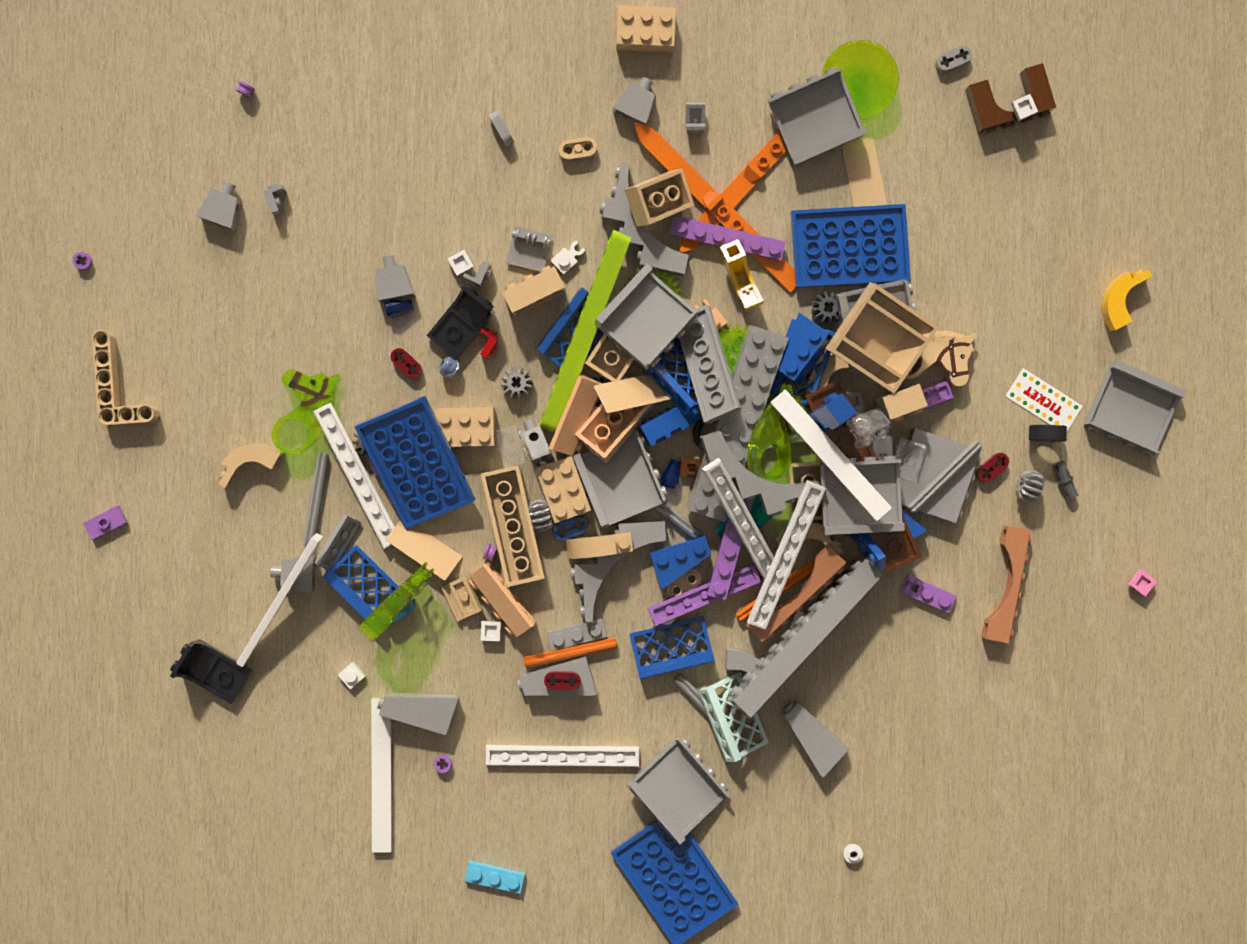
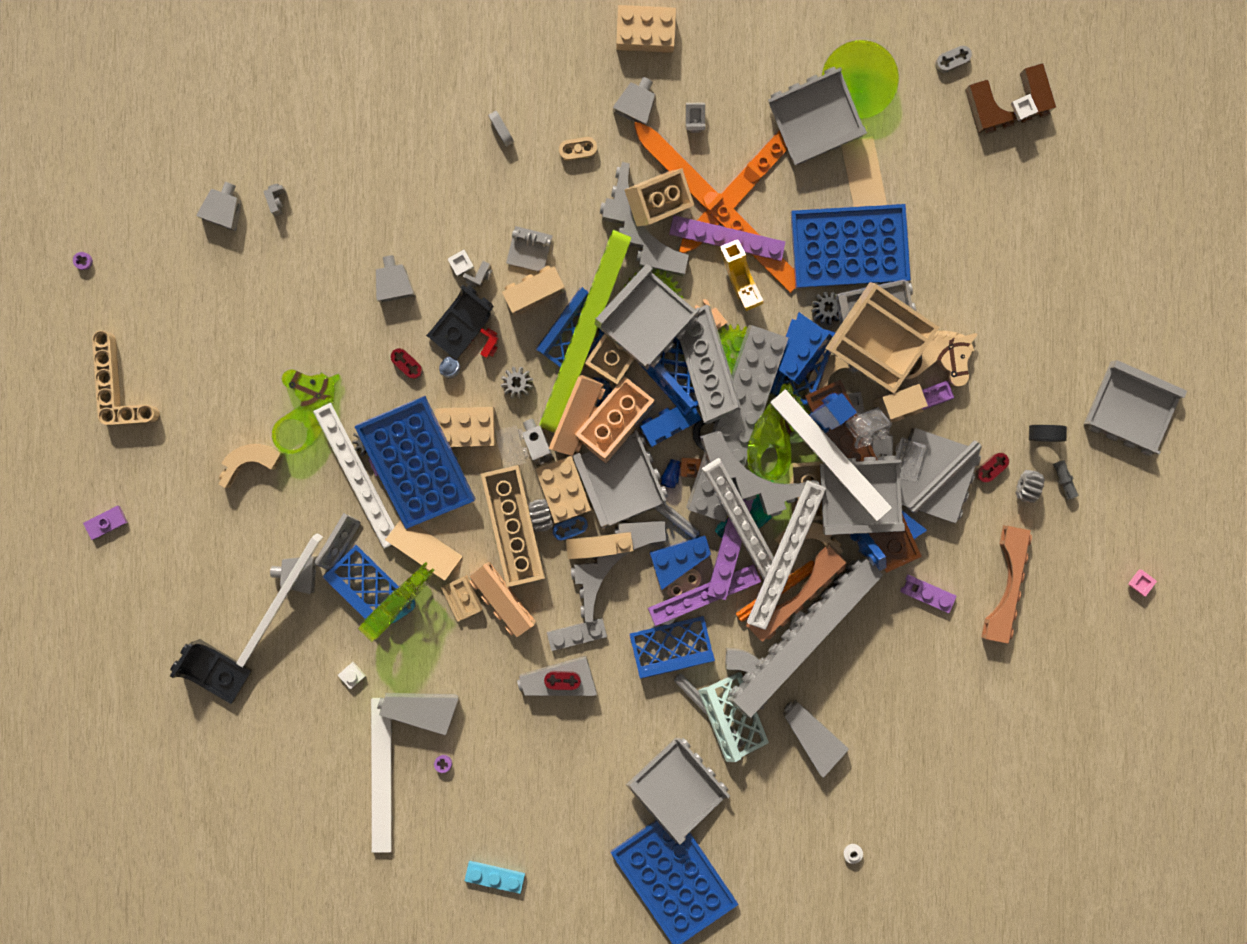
medium lavender bush [235,81,255,98] -> none
light grey axle [303,452,329,546] -> none
clear blue cone [384,300,413,319] -> none
white plate [481,621,501,641] -> none
medium lavender bush [483,543,497,562] -> none
white tile [486,745,639,767] -> none
orange axle [523,638,617,668] -> none
white plate [551,241,585,275] -> none
tan sticker [594,374,670,413] -> none
white sticker [1006,368,1083,431] -> none
yellow arch [1102,269,1152,332] -> none

